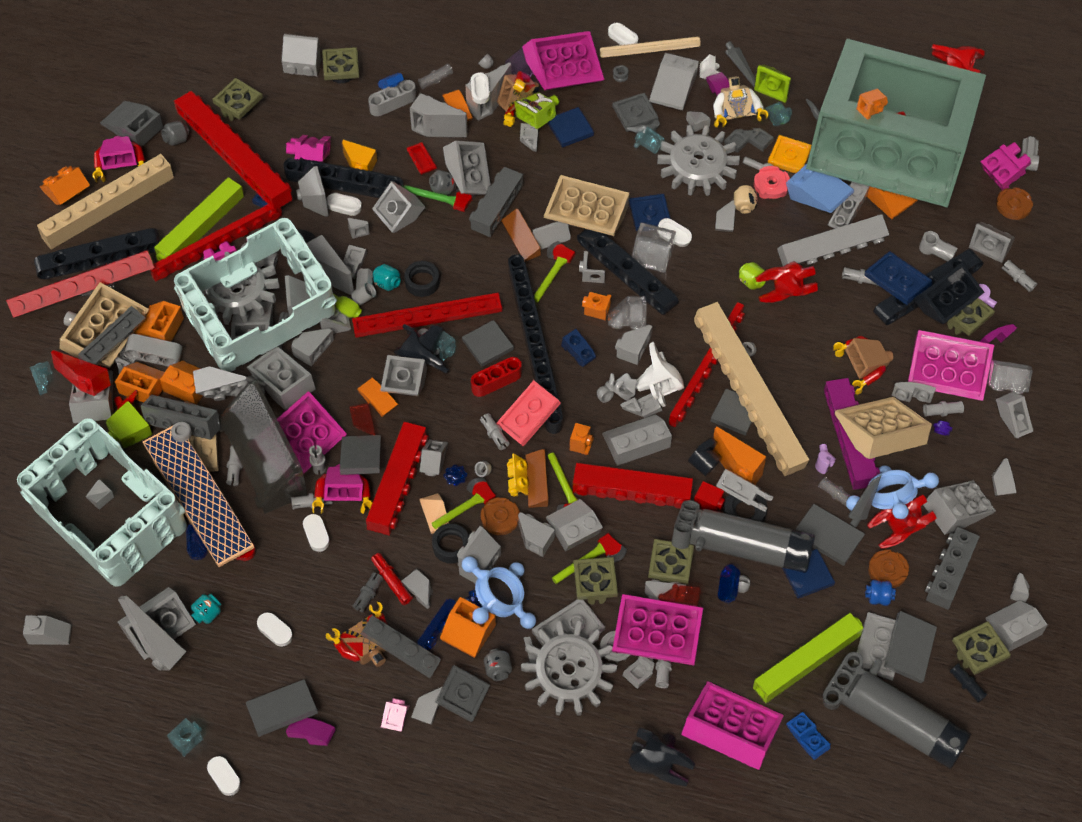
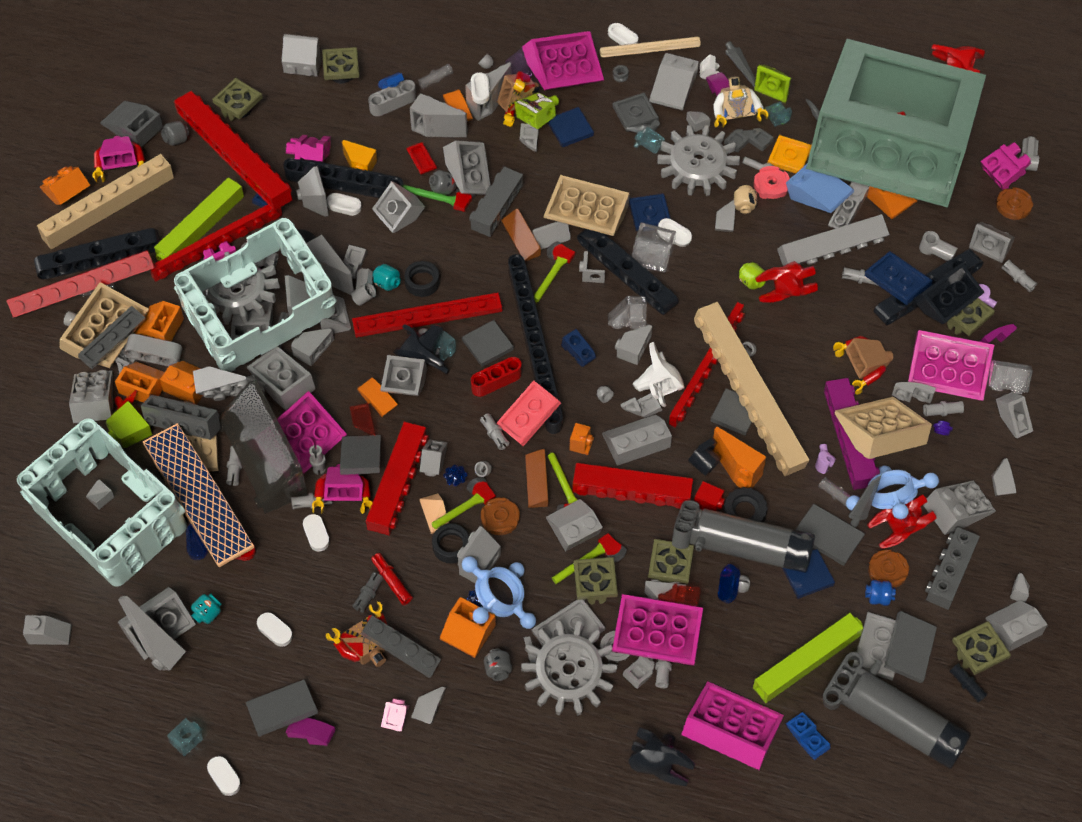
clear light blue bracket [30,361,53,395] -> none
red slope [51,350,111,396] -> none
light grey tile [171,422,192,442] -> none
lime plant [333,294,362,318] -> none
light grey slope [347,218,370,238] -> none
light grey slope [401,569,432,609] -> none
clear blue plate [417,599,456,650] -> none
dark grey tile [435,665,490,722] -> none
yellow hinge [507,454,528,496] -> none
light grey slope [518,512,555,557] -> none
orange brick [582,292,611,320] -> none
light grey piece [605,373,637,401] -> none
light grey hinge [716,469,773,512] -> none
orange brick [856,89,888,120] -> none

